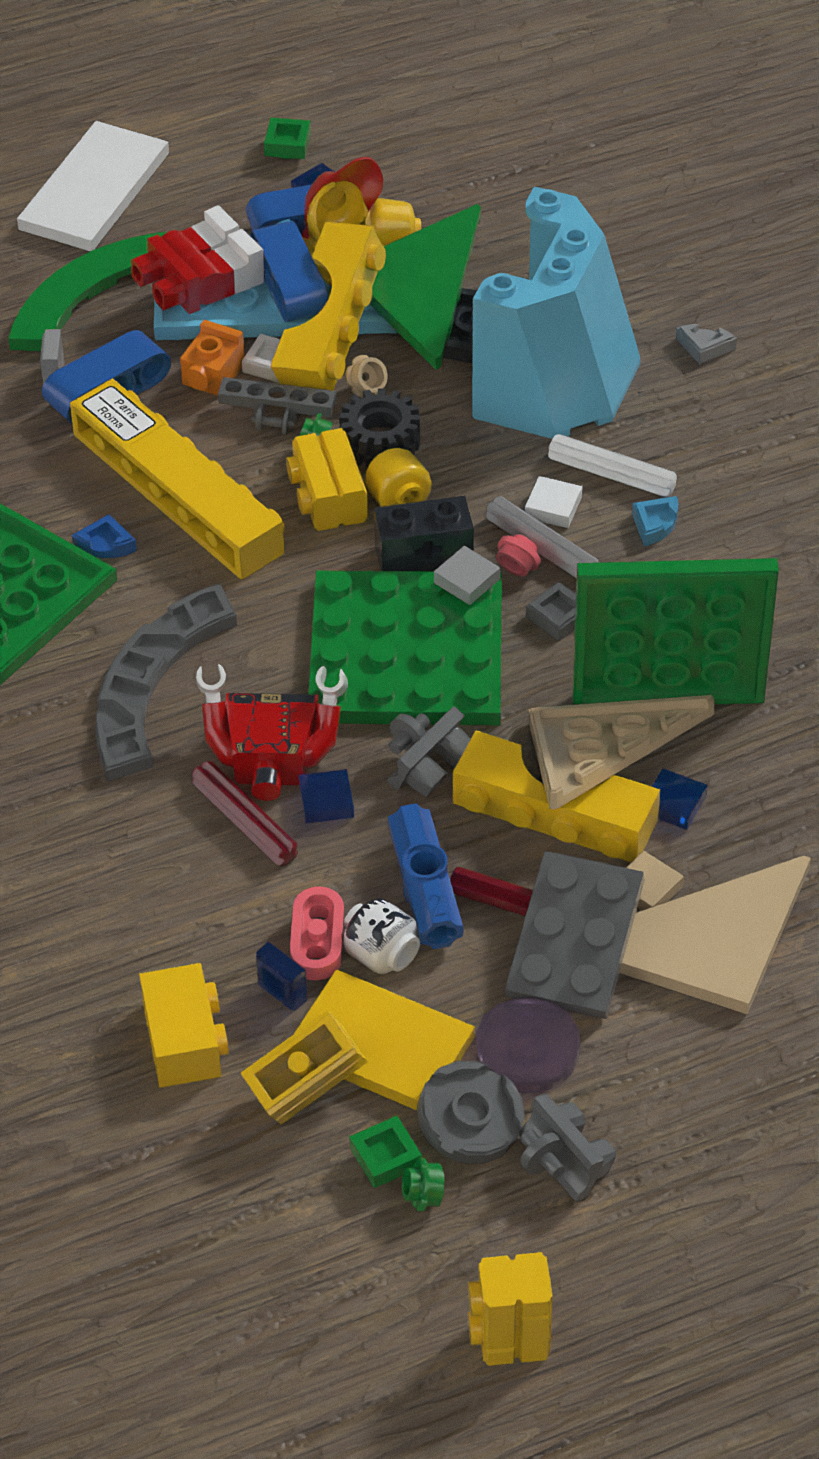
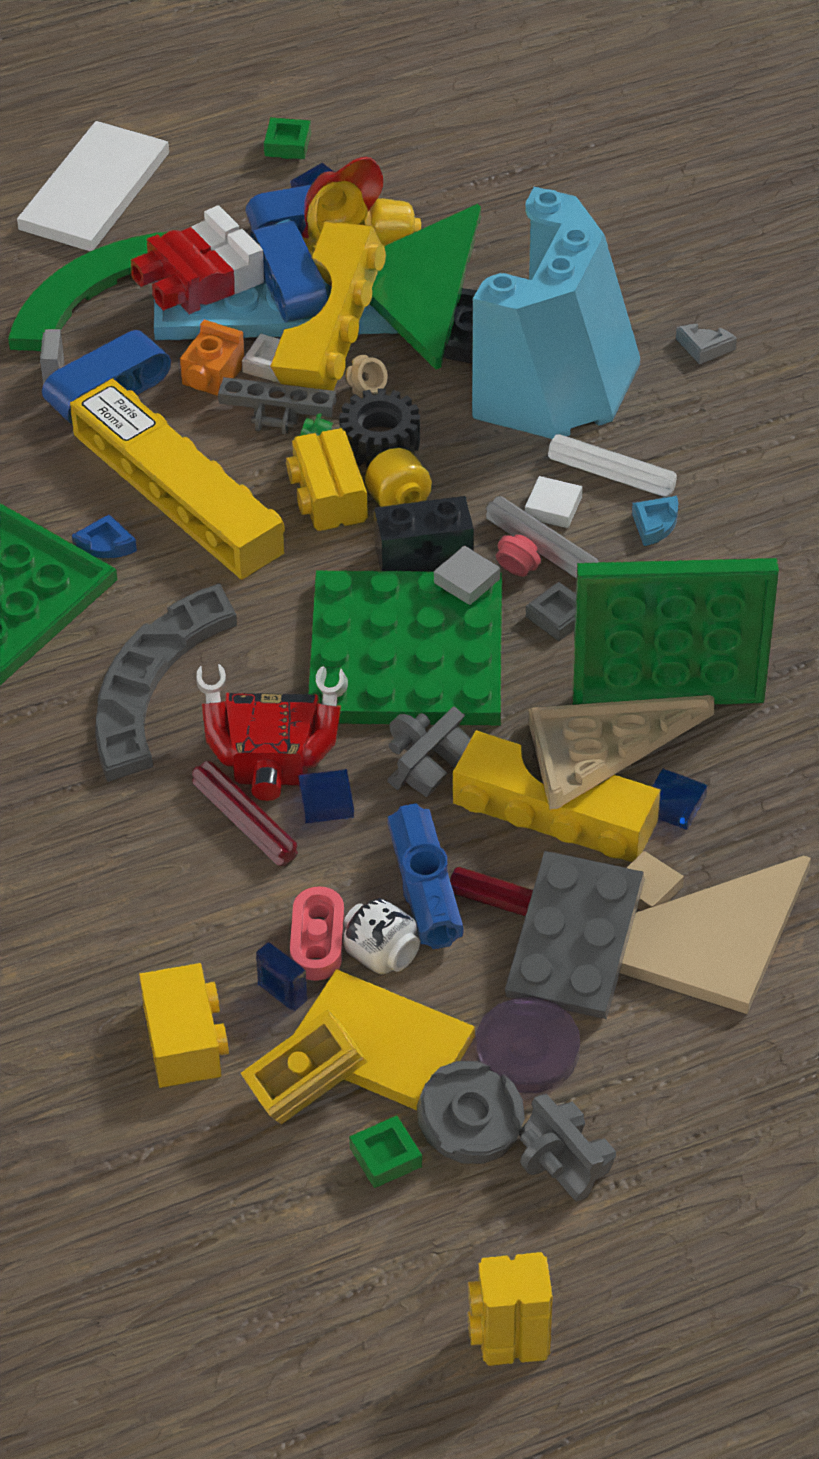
green plate [402,1157,444,1212] -> none

